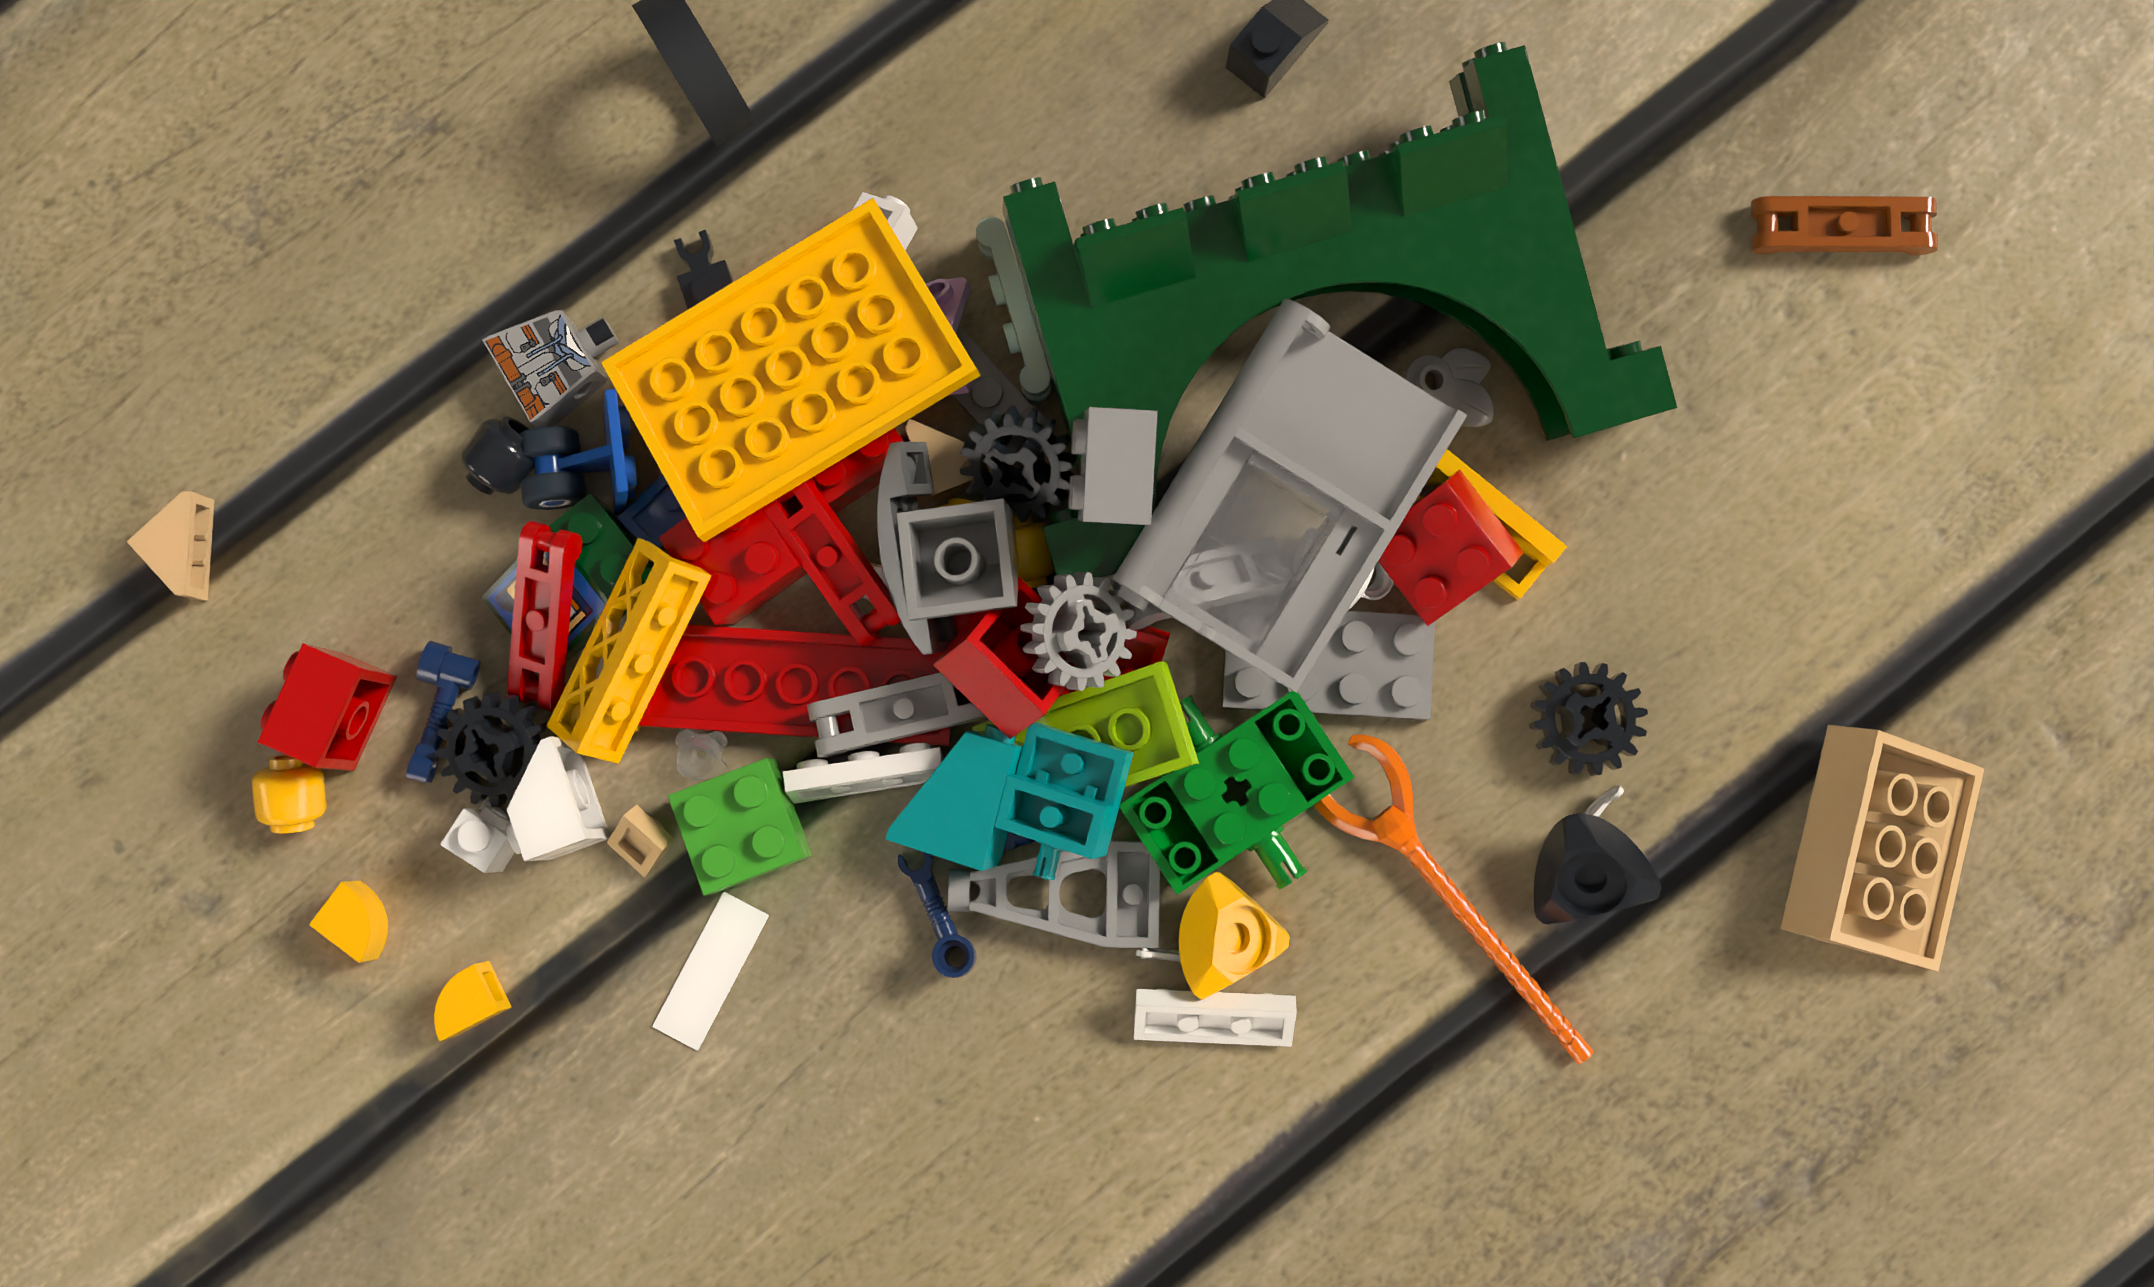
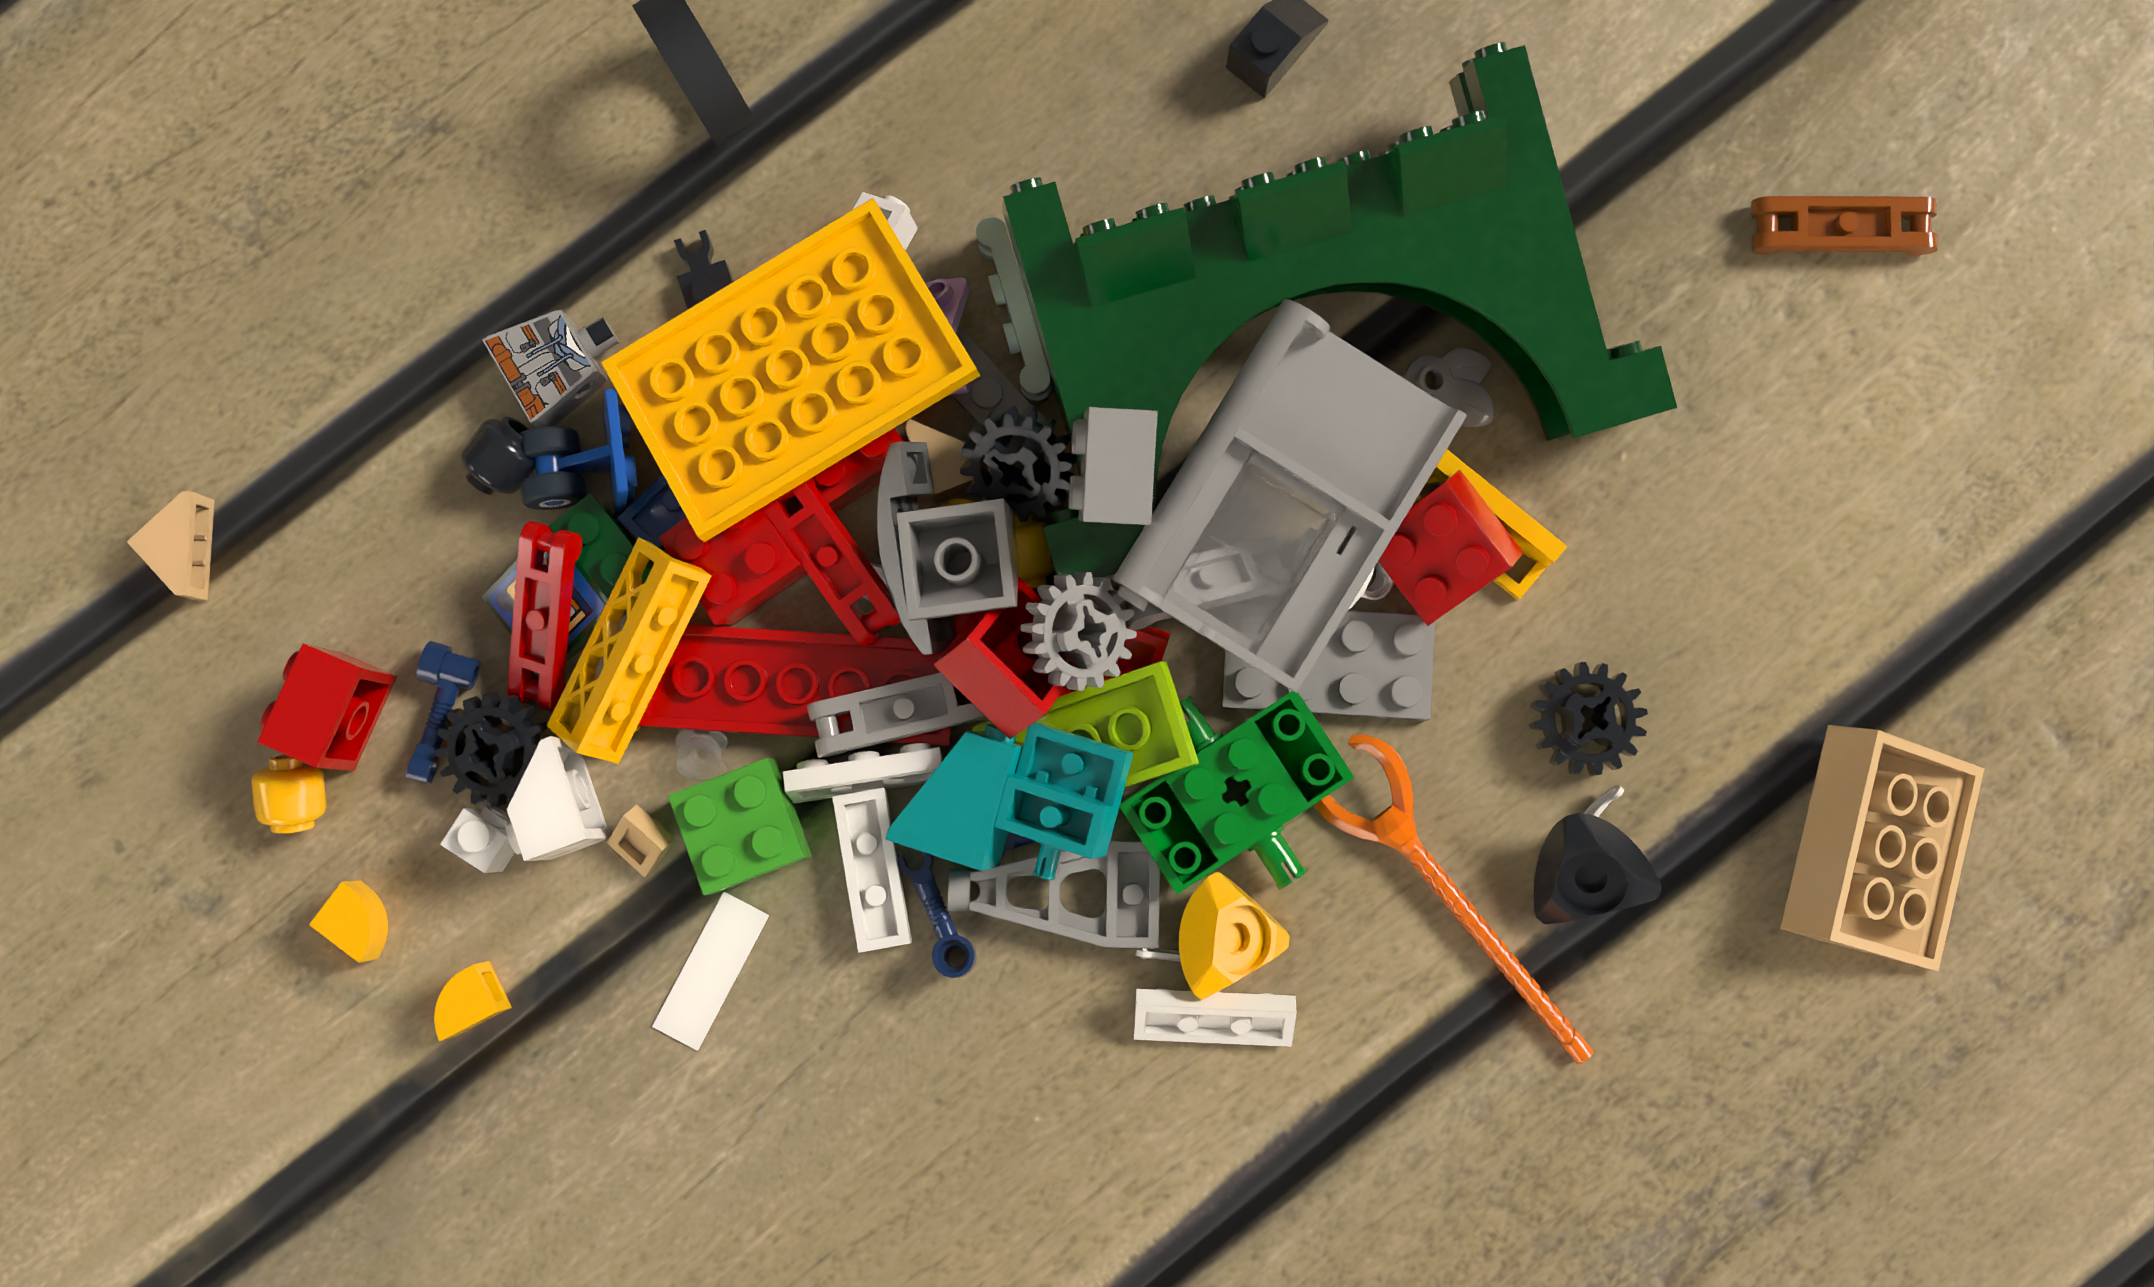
none -> white plate [832,787,912,953]

